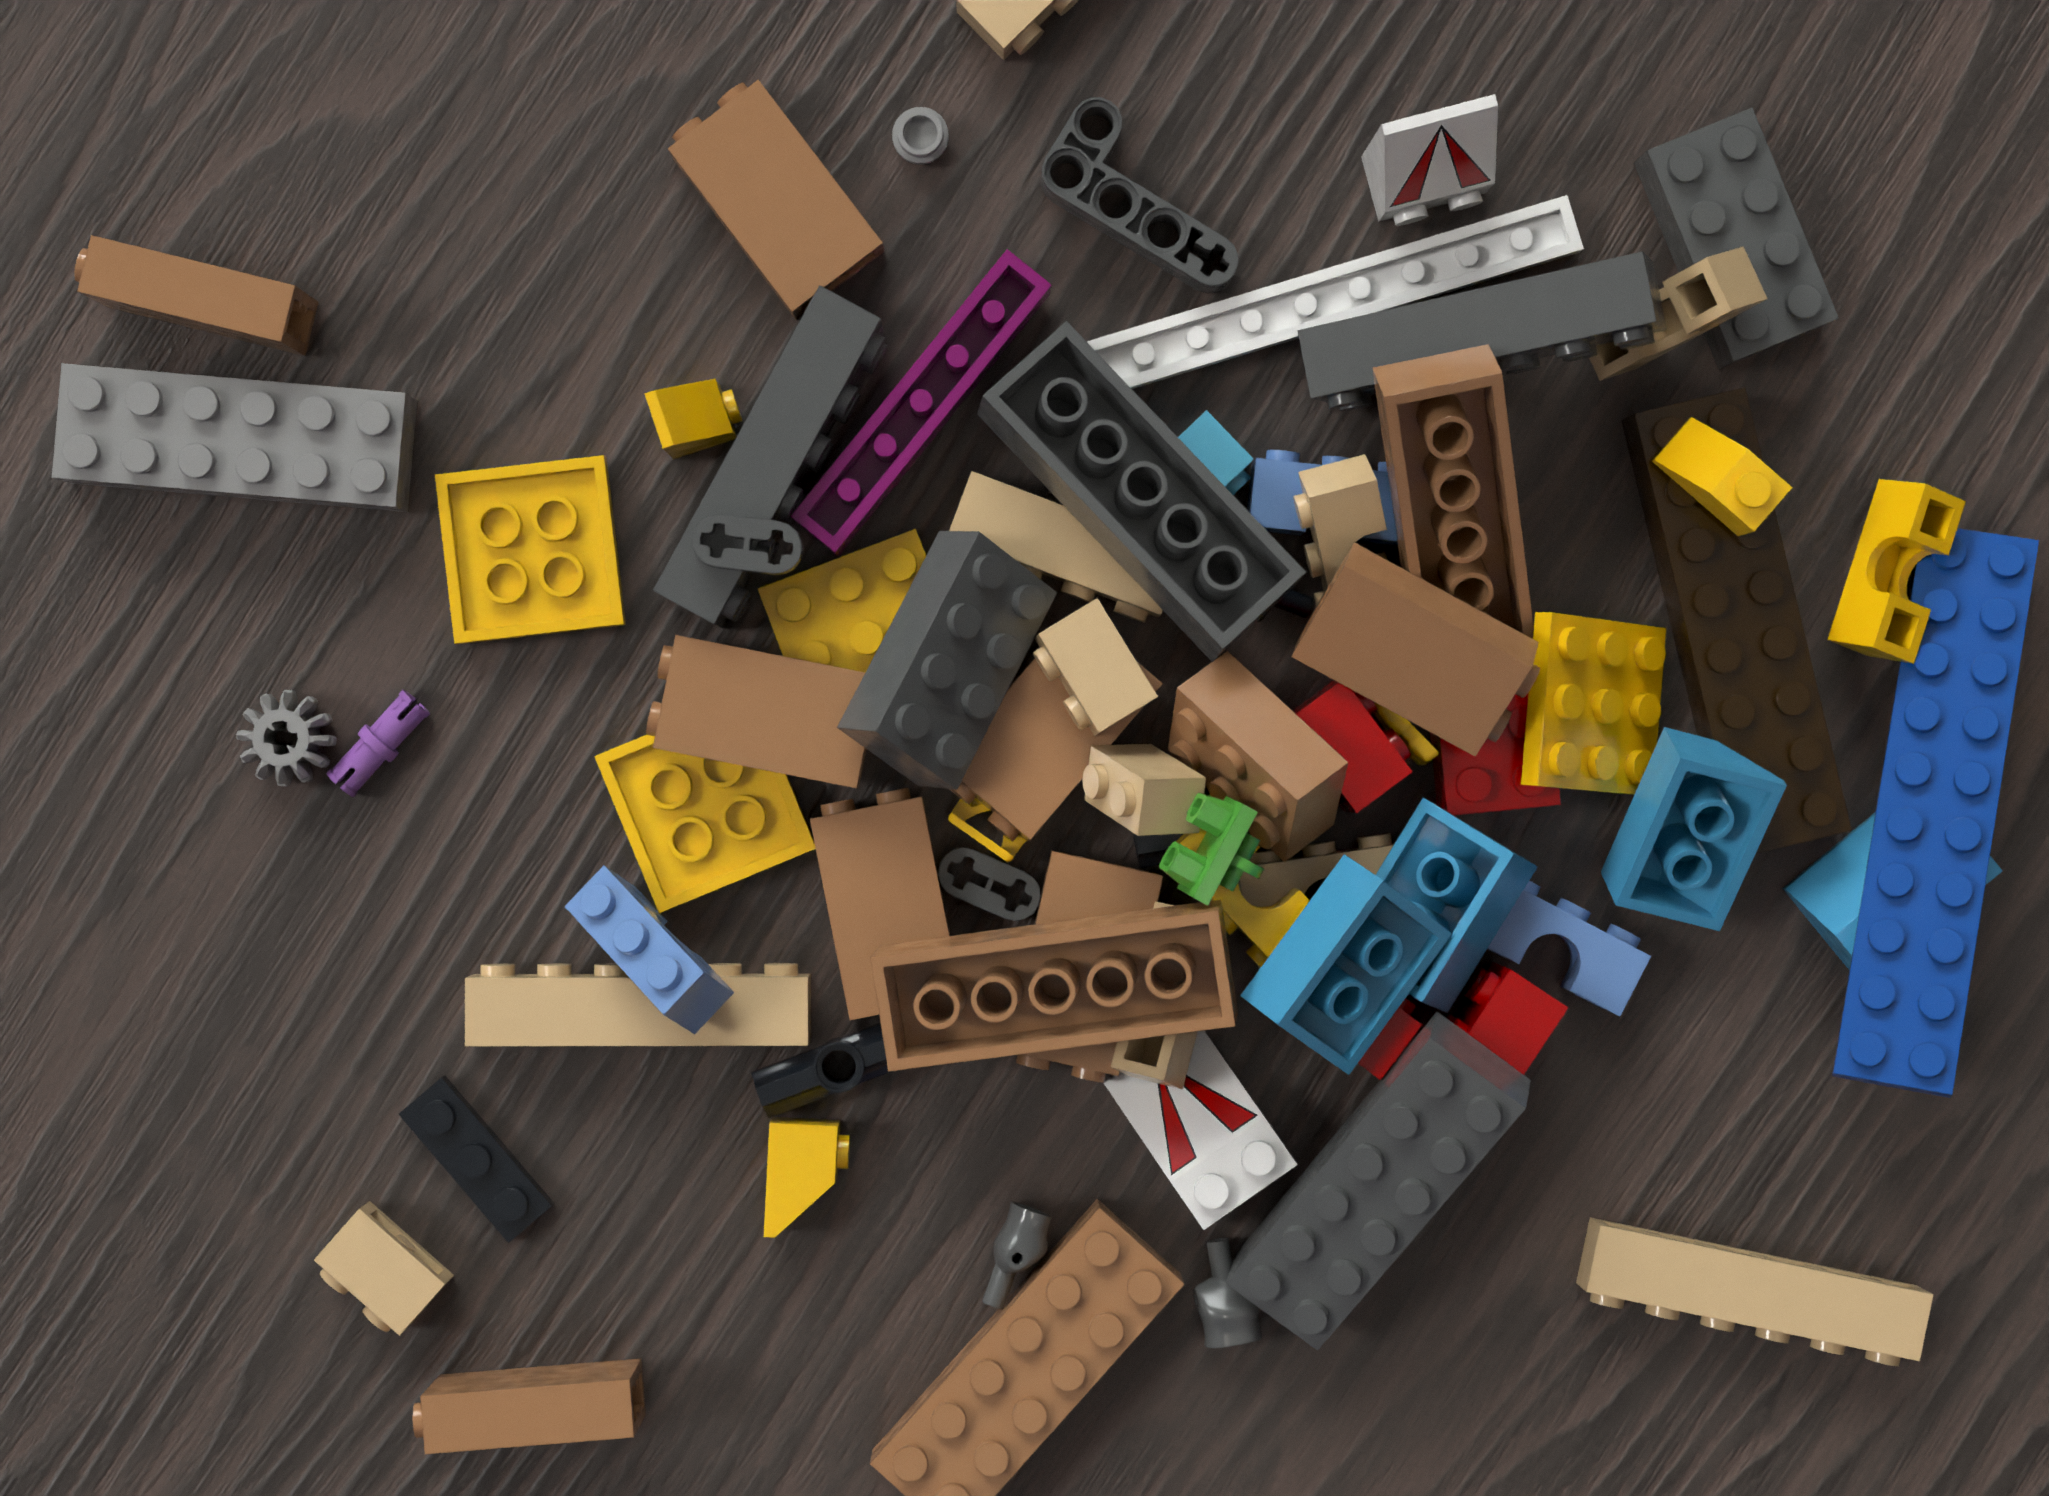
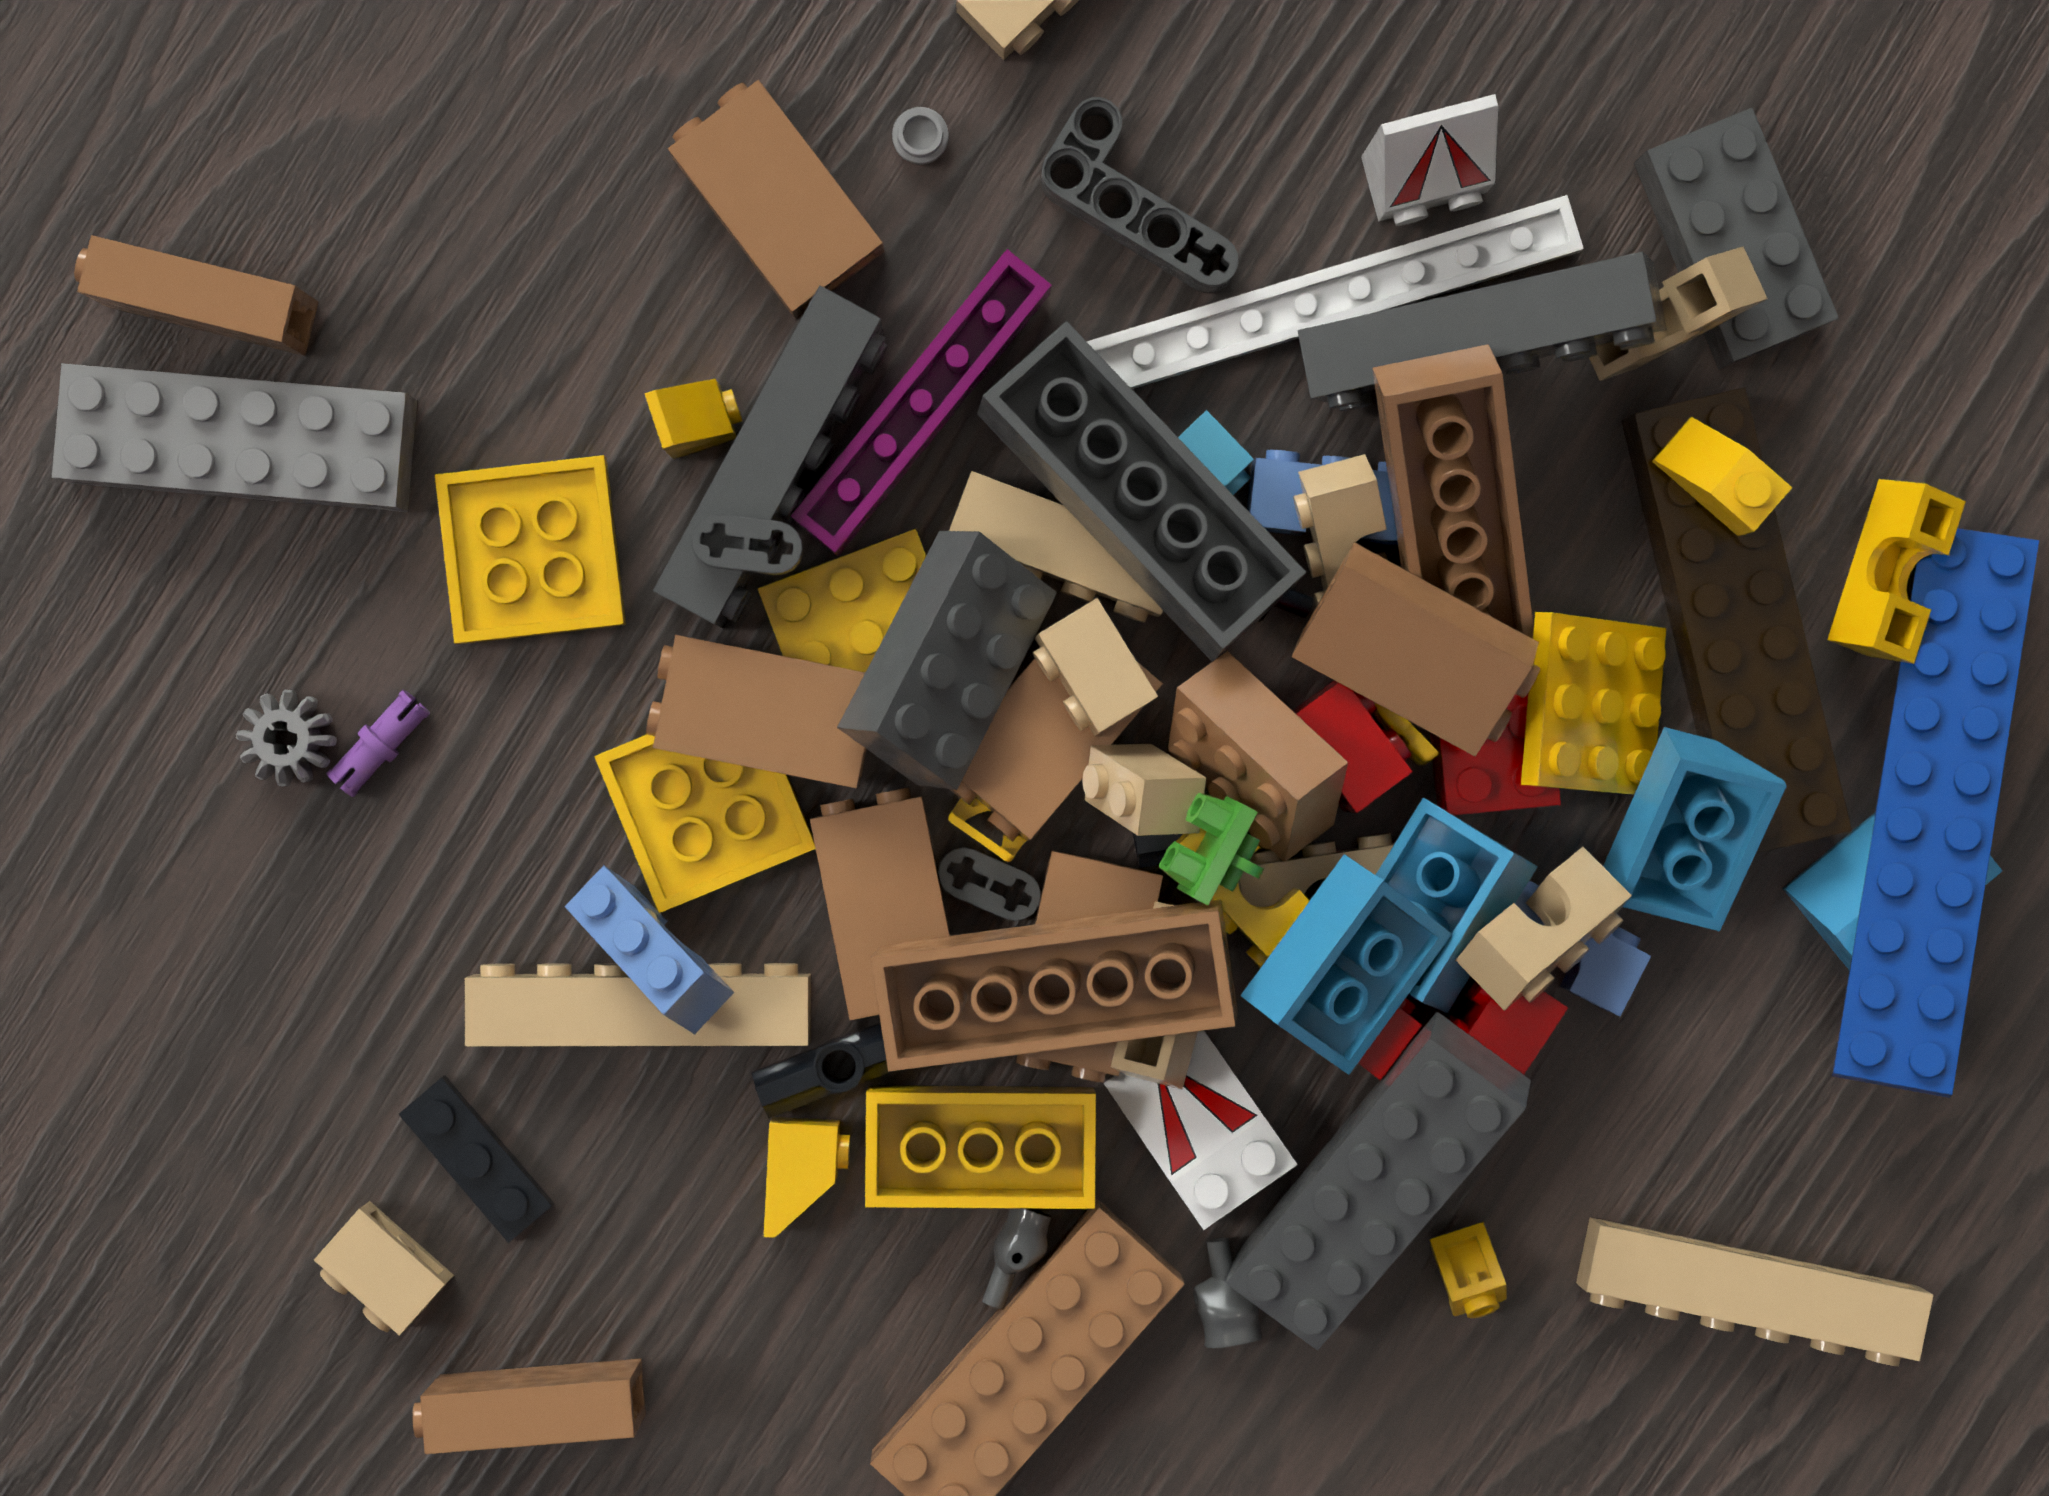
none -> yellow brick [865,1086,1096,1209]
none -> yellow bracket [1430,1222,1507,1318]
none -> tan arch [1456,847,1632,1011]

